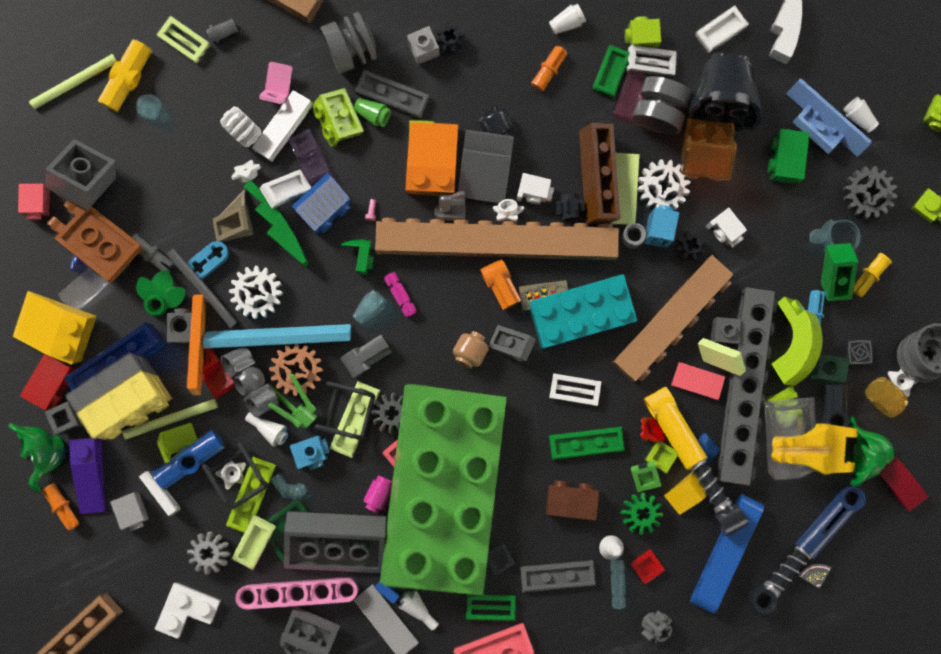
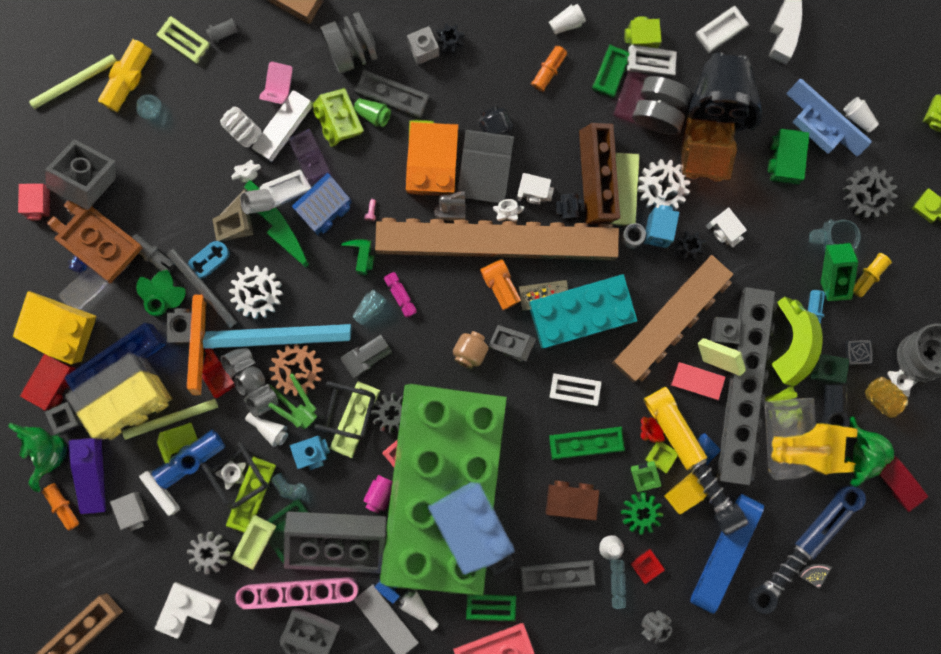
none -> light grey beam [240,189,273,214]
none -> medium blue slope [428,482,514,574]

